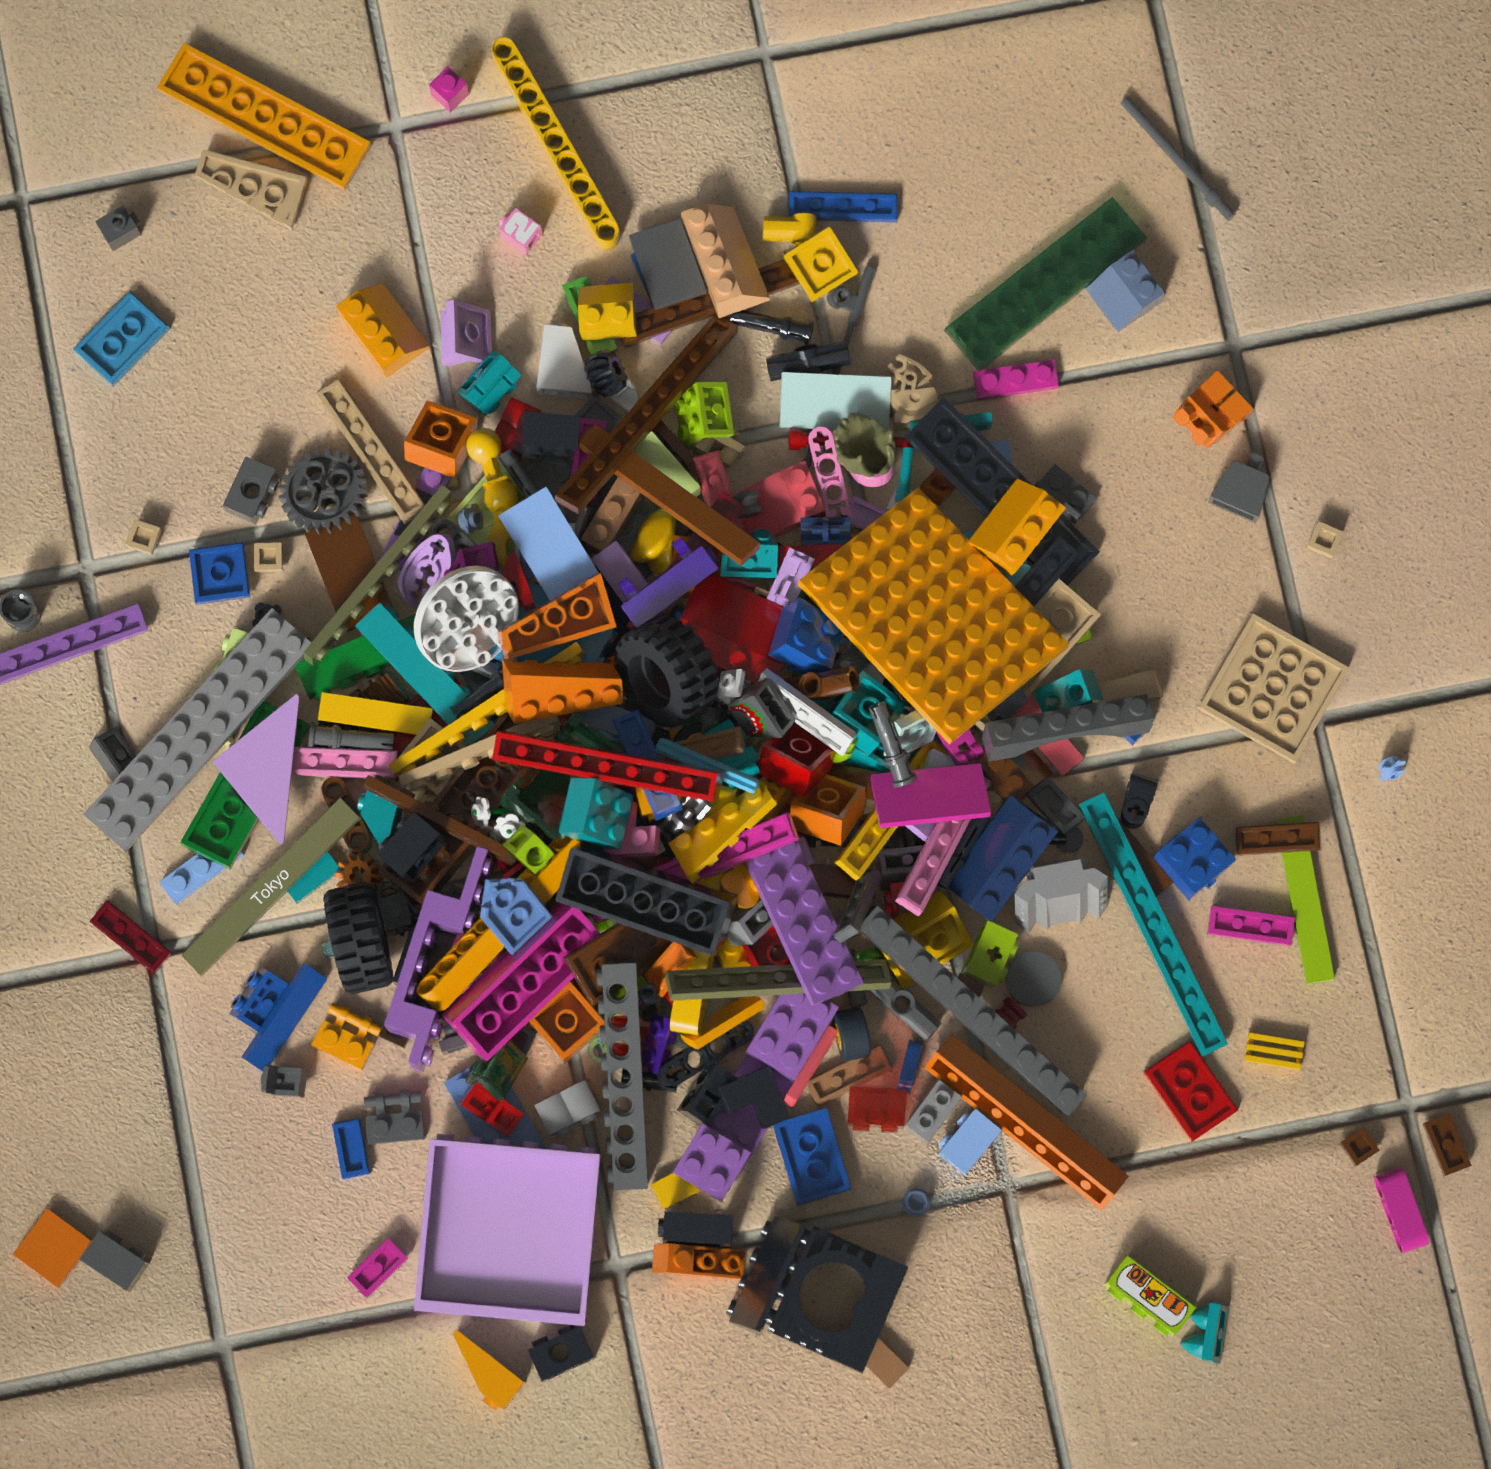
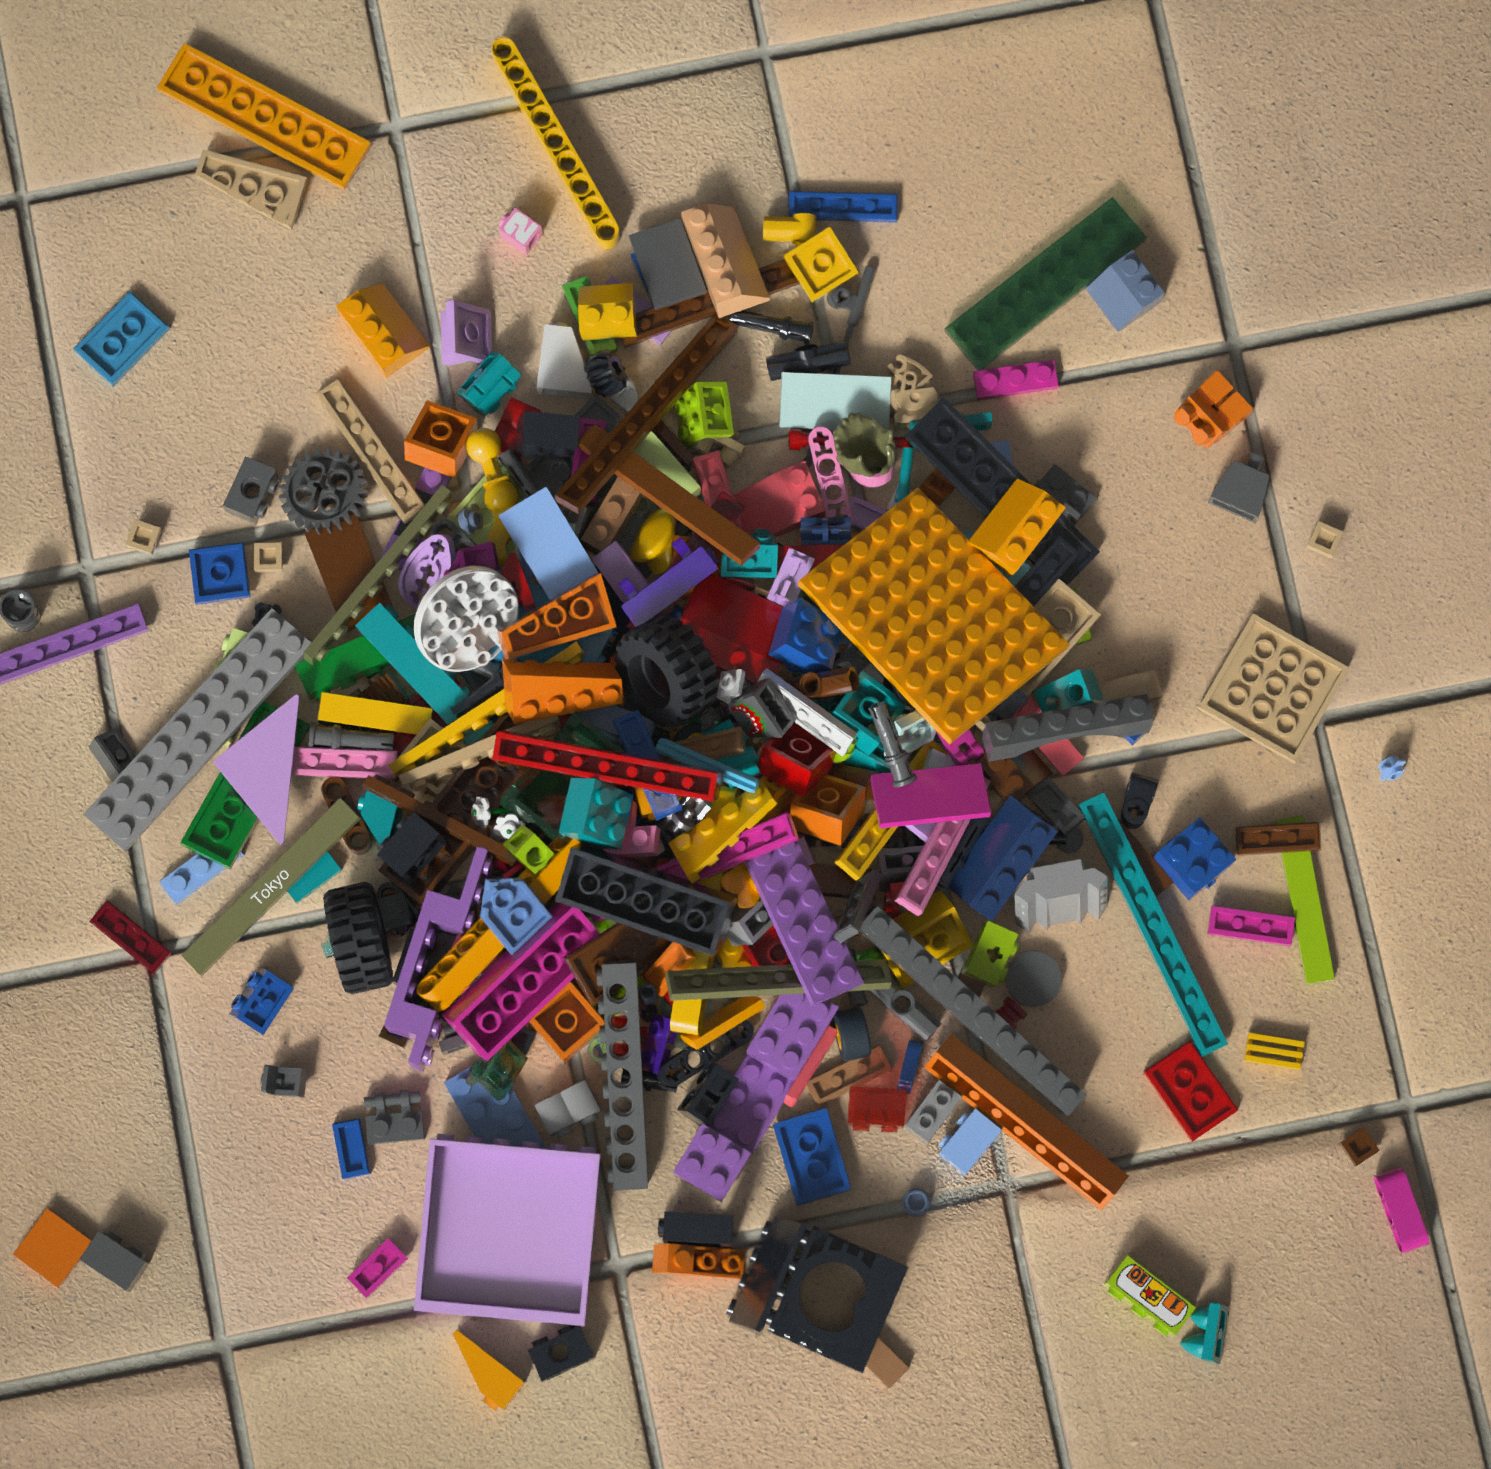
dark grey brick [95,205,141,251] -> none
blue tile [242,963,327,1072] -> none
light orange plate [311,1003,383,1070] -> none
orange gear [335,852,383,892] -> none
dark pink brick [429,66,469,113] -> none
red slope [459,1080,524,1137] -> none
yellow tile [651,1173,702,1210] -> none
black tile [717,1065,790,1129] -> none
dark grey wheel [732,490,764,519] -> none
dark grey bar [1120,97,1236,221] -> none
reddish brown plate [1422,1113,1472,1176] -> none

